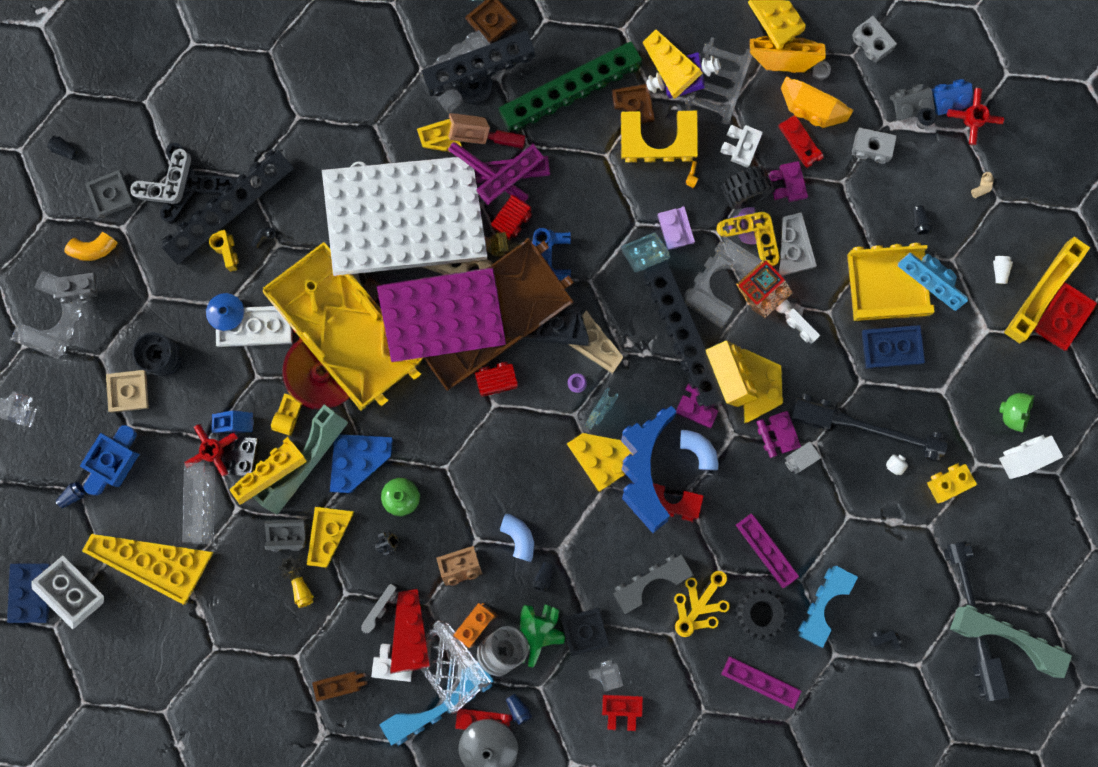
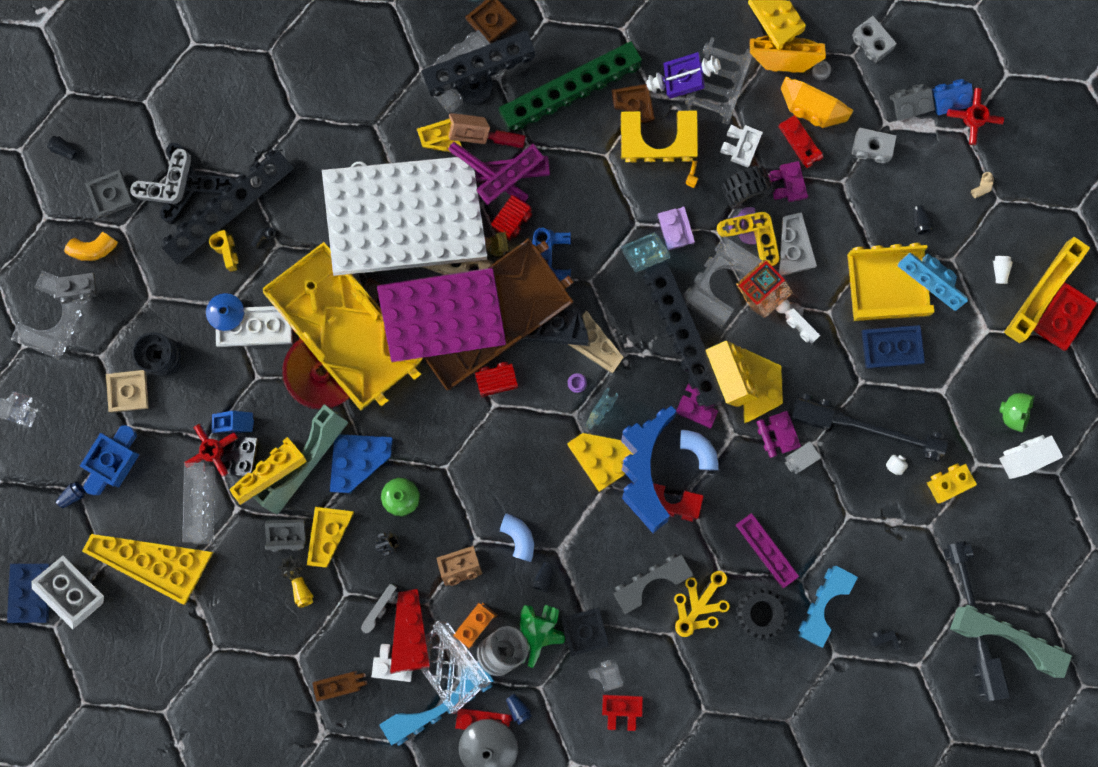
yellow plate [271,393,302,436] -> none
yellow wing [643,30,702,99] -> none
magenta tile [721,656,802,709] -> none
black cone [916,108,937,129] -> none

